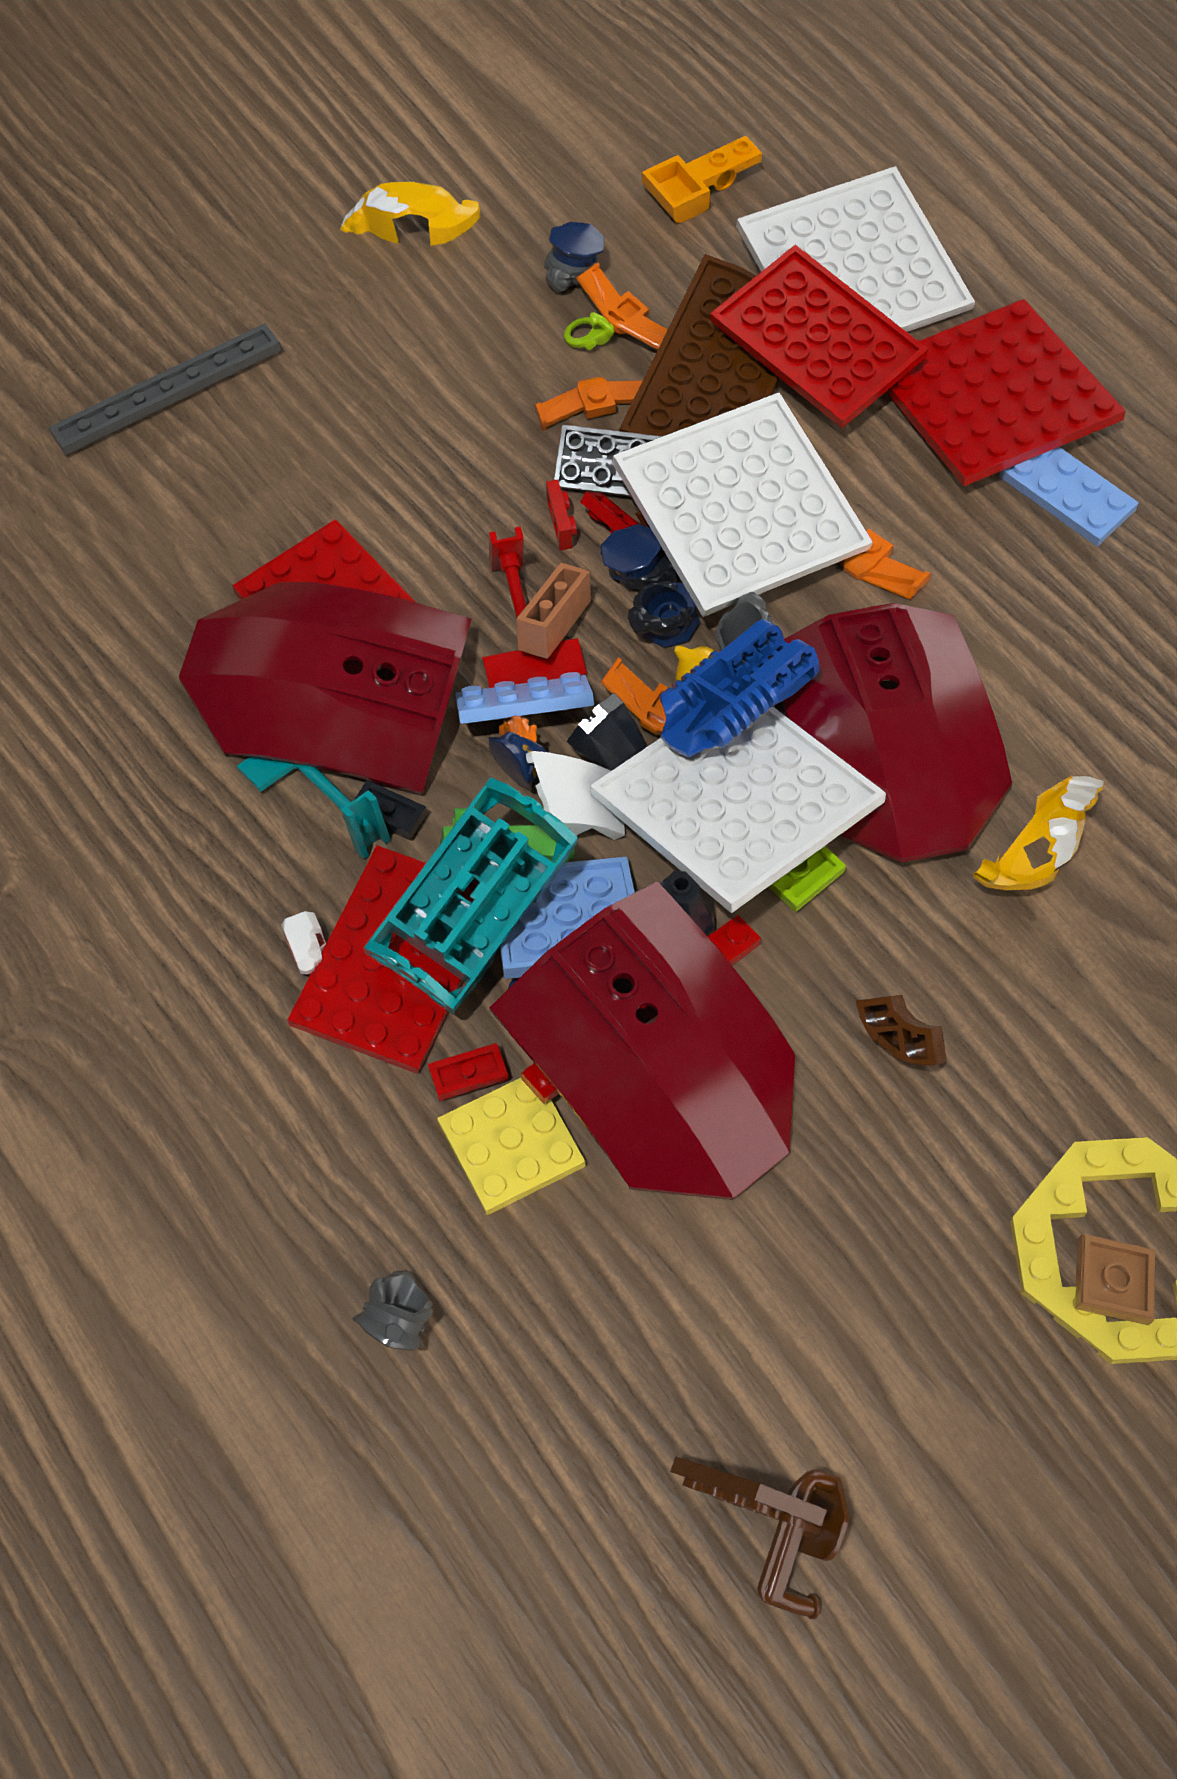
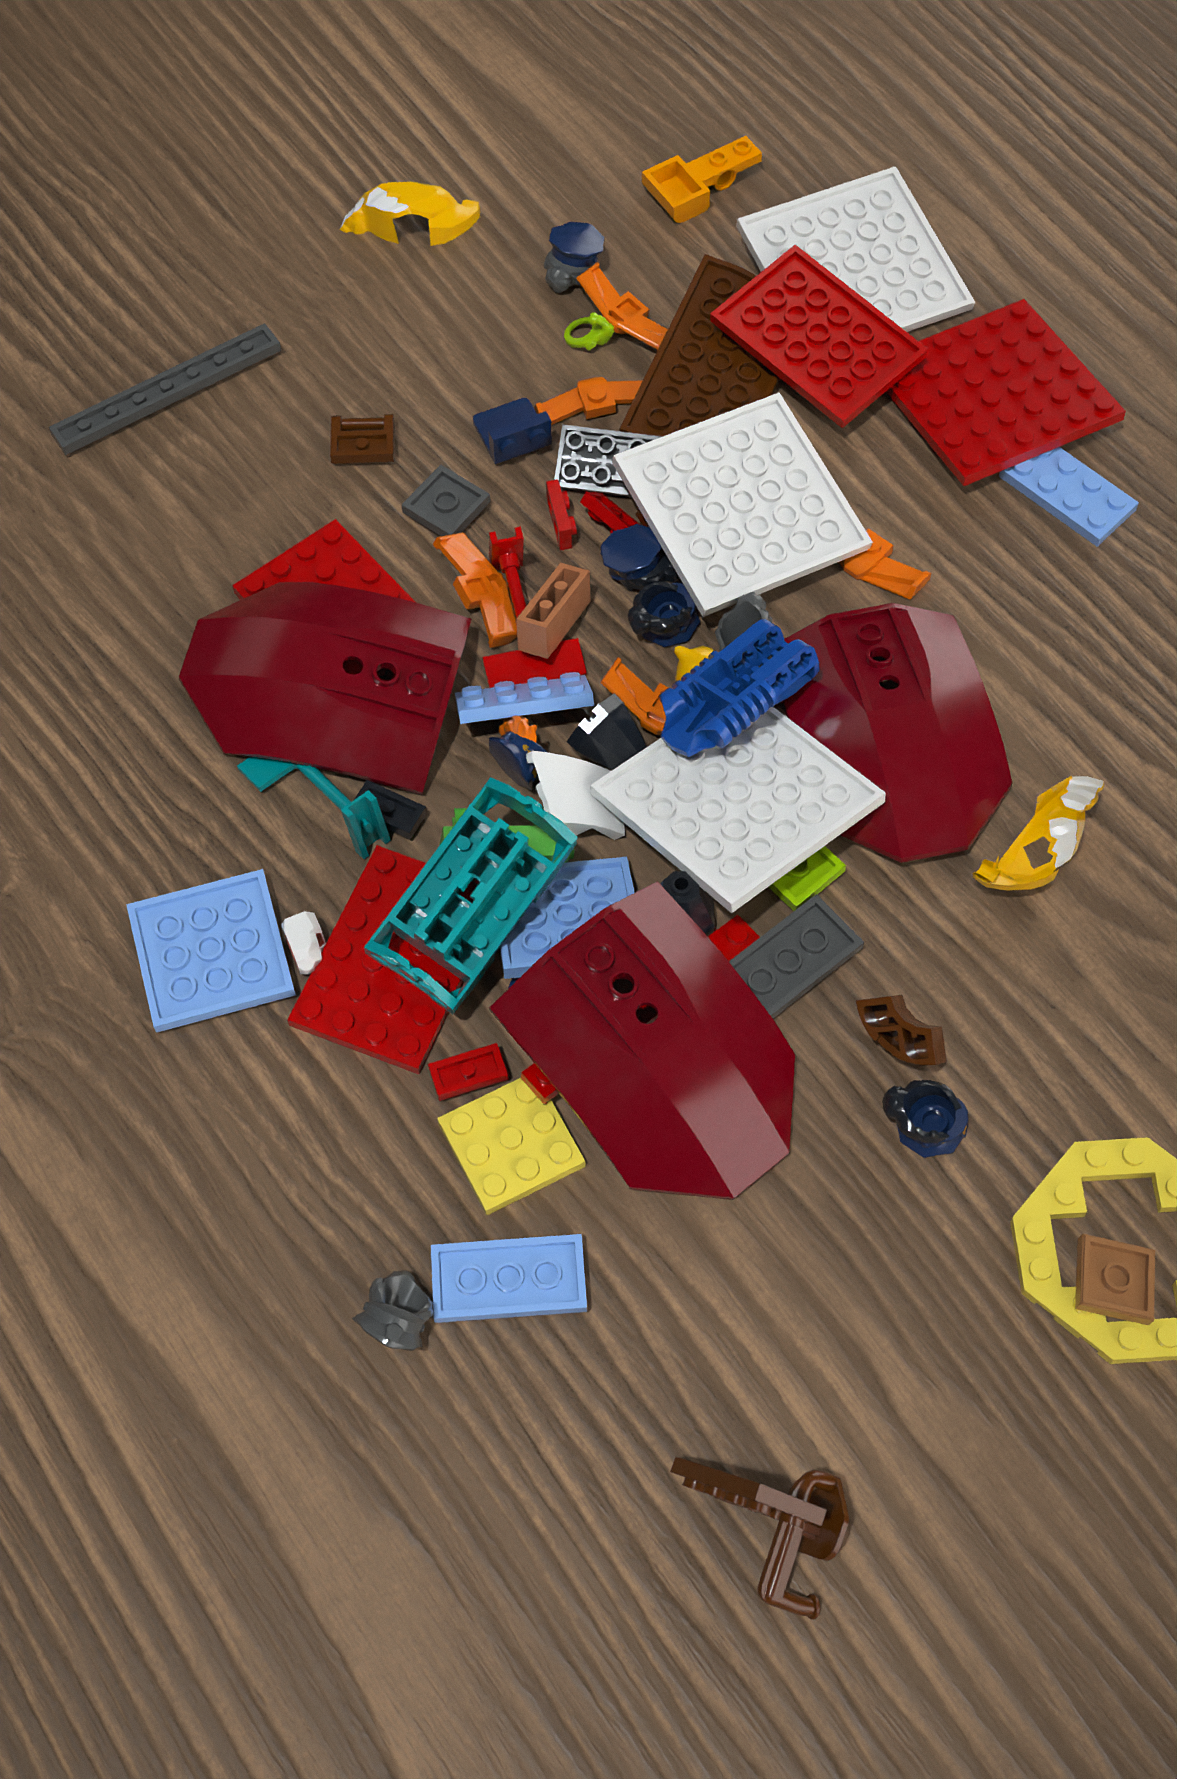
none -> light blue plate [126,869,296,1033]
none -> reddish brown plate [330,414,395,464]
none -> dark grey plate [401,465,491,536]
none -> light blue plate [431,1234,587,1323]
none -> orange plate [433,532,517,648]
none -> dark blue bracket [473,398,552,464]
none -> dark grey plate [729,894,864,1019]
none -> piece [882,1080,968,1158]

